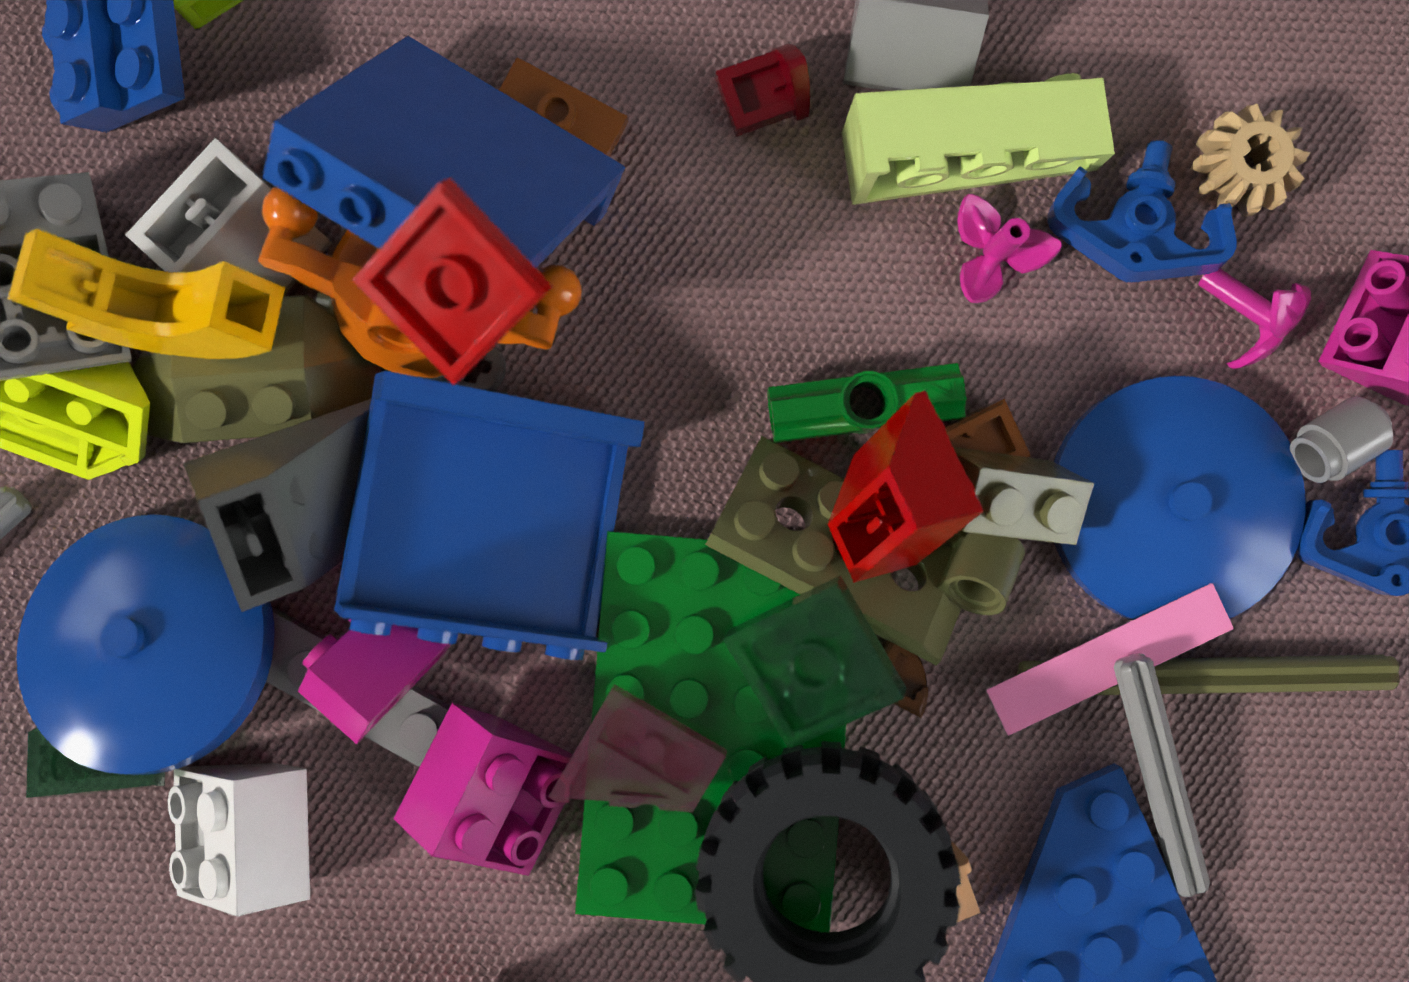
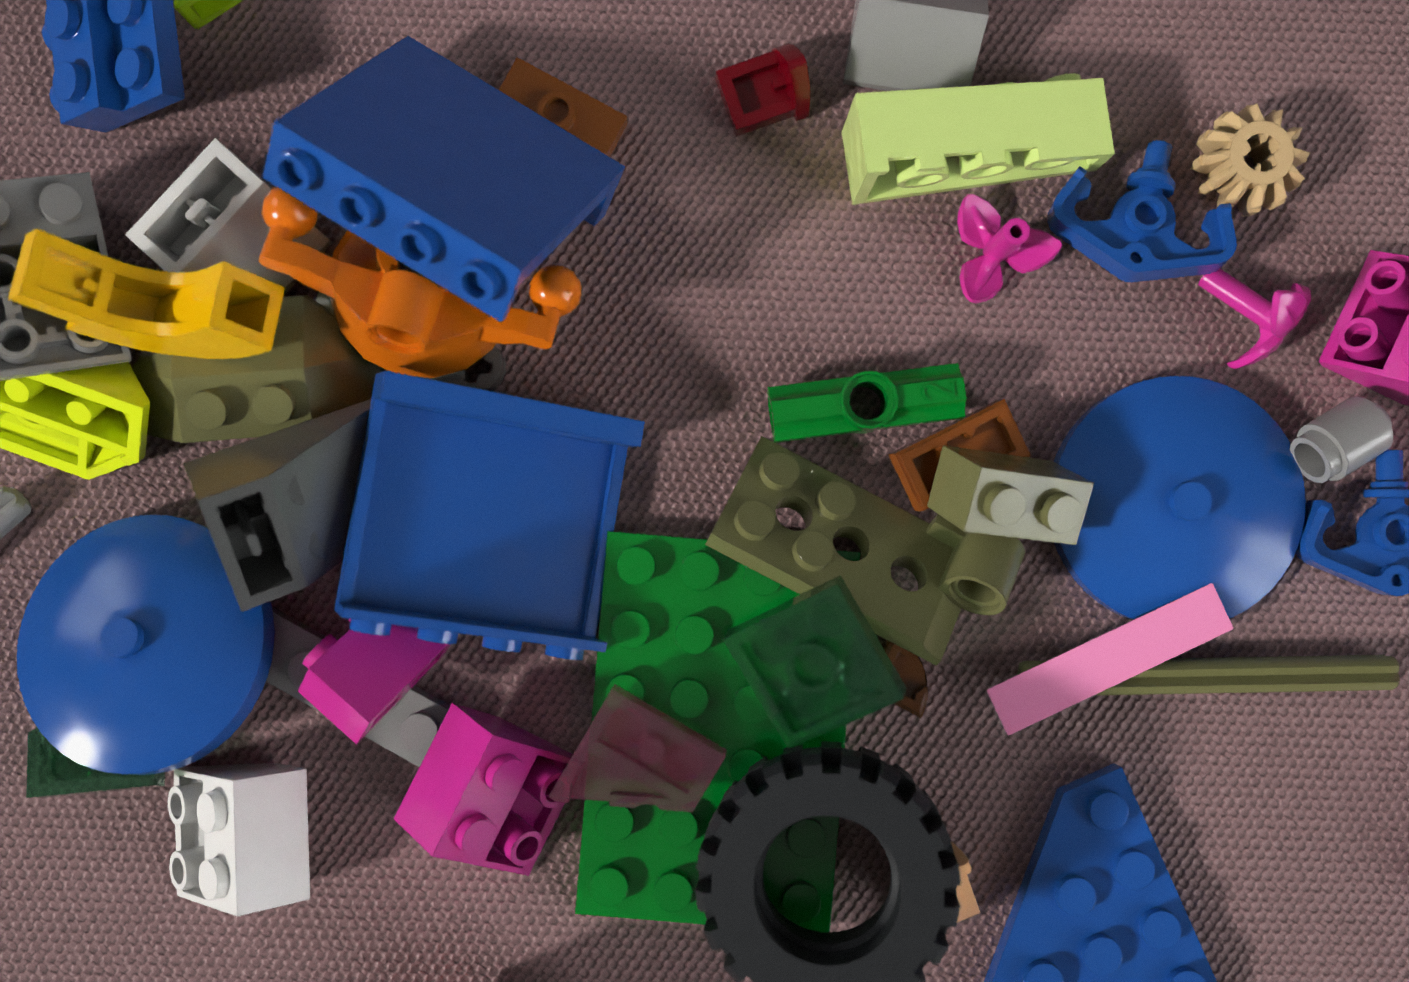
red tile [352,178,553,385] -> none
red slope [828,391,984,583] -> none
light grey axle [1114,654,1210,897] -> none

